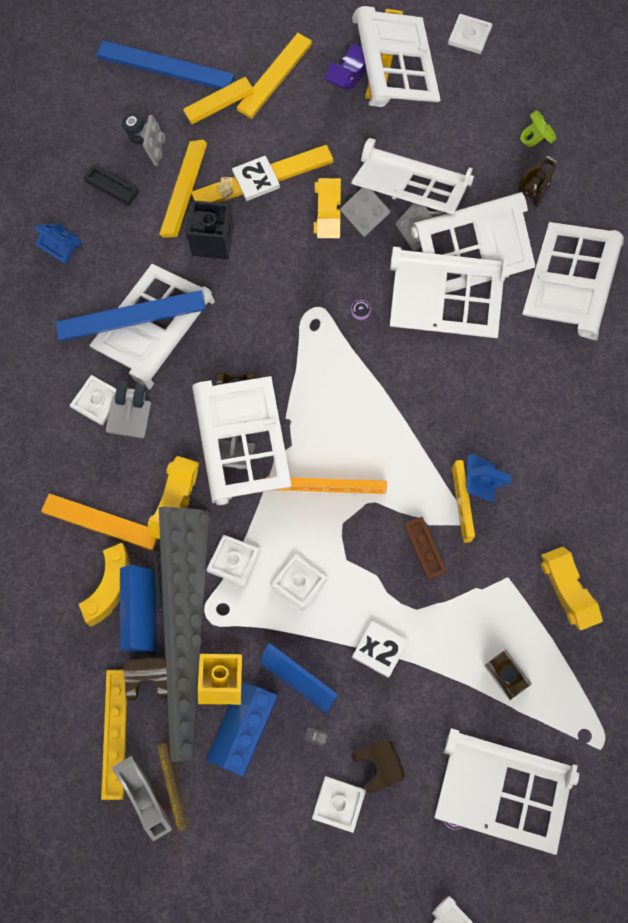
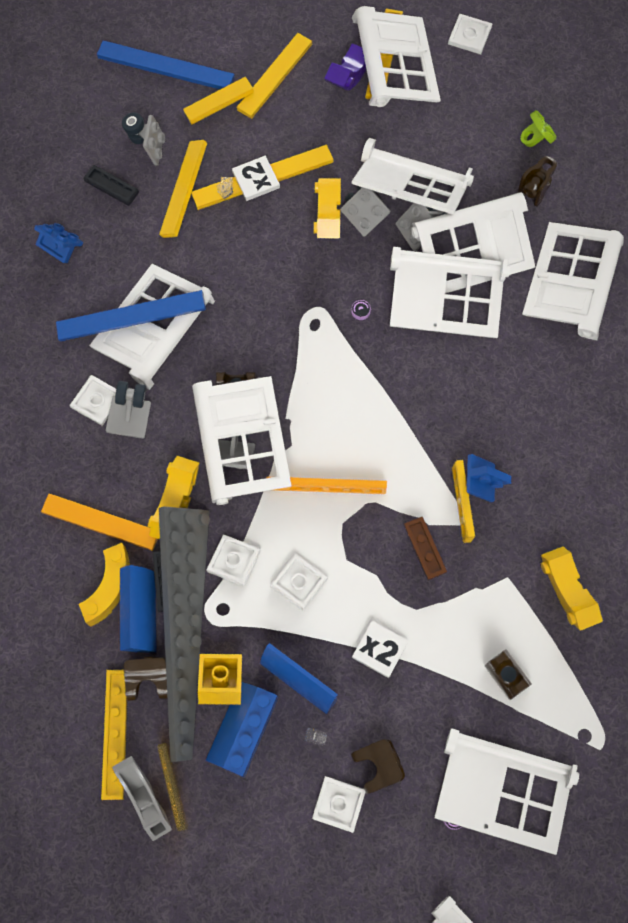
black brick [186,200,234,260] -> none

